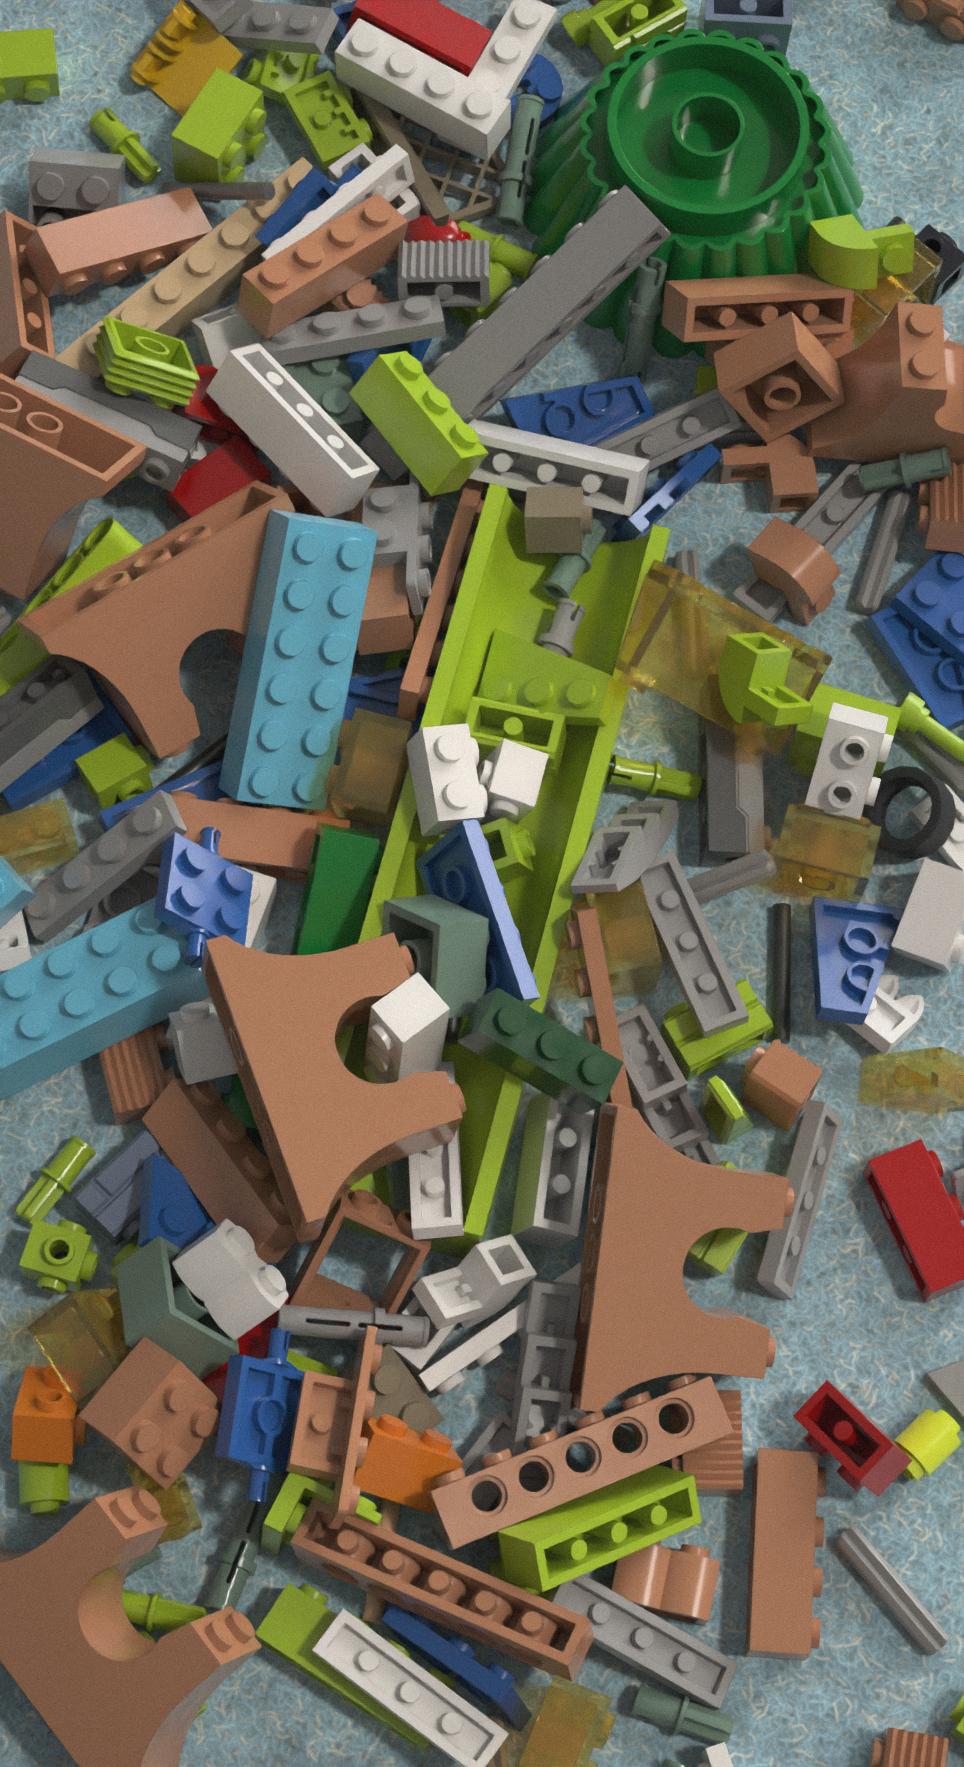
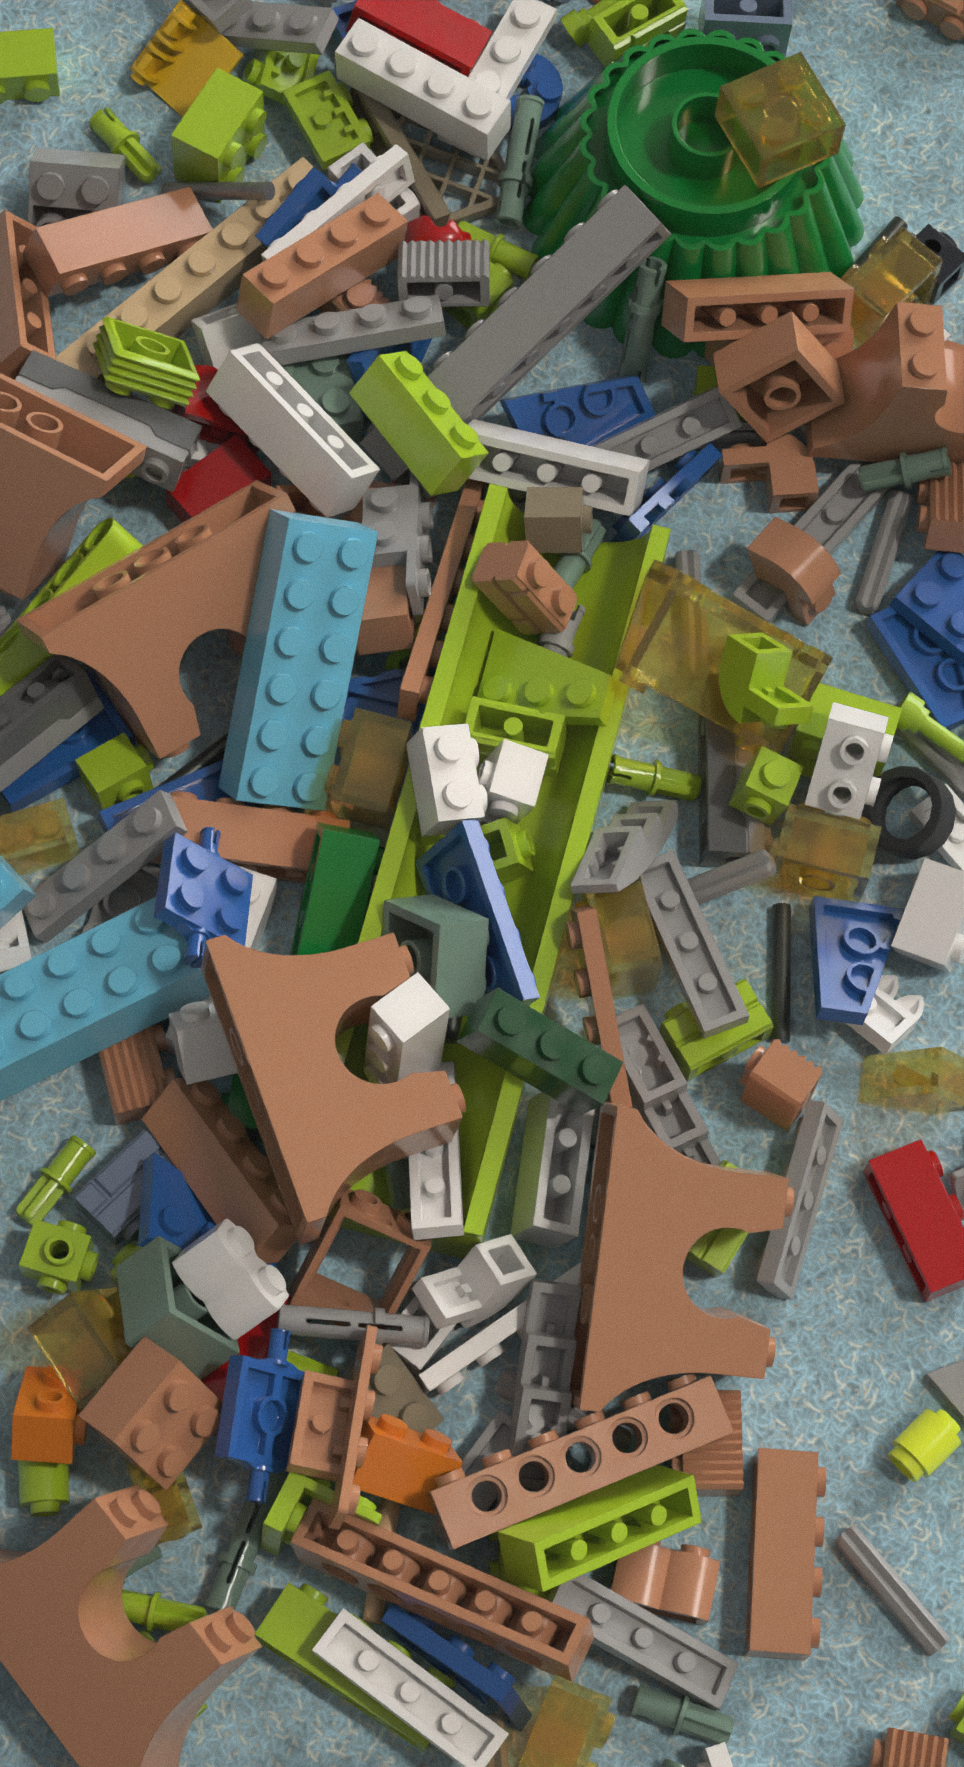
lime slope [699,1075,754,1145] -> none
red brick [793,1380,913,1497] -> none
lime brick [808,214,915,290] -> none
none -> nougat brick [472,540,578,635]
none -> clear yellow brick [715,52,846,188]
none -> lime brick [728,746,804,825]

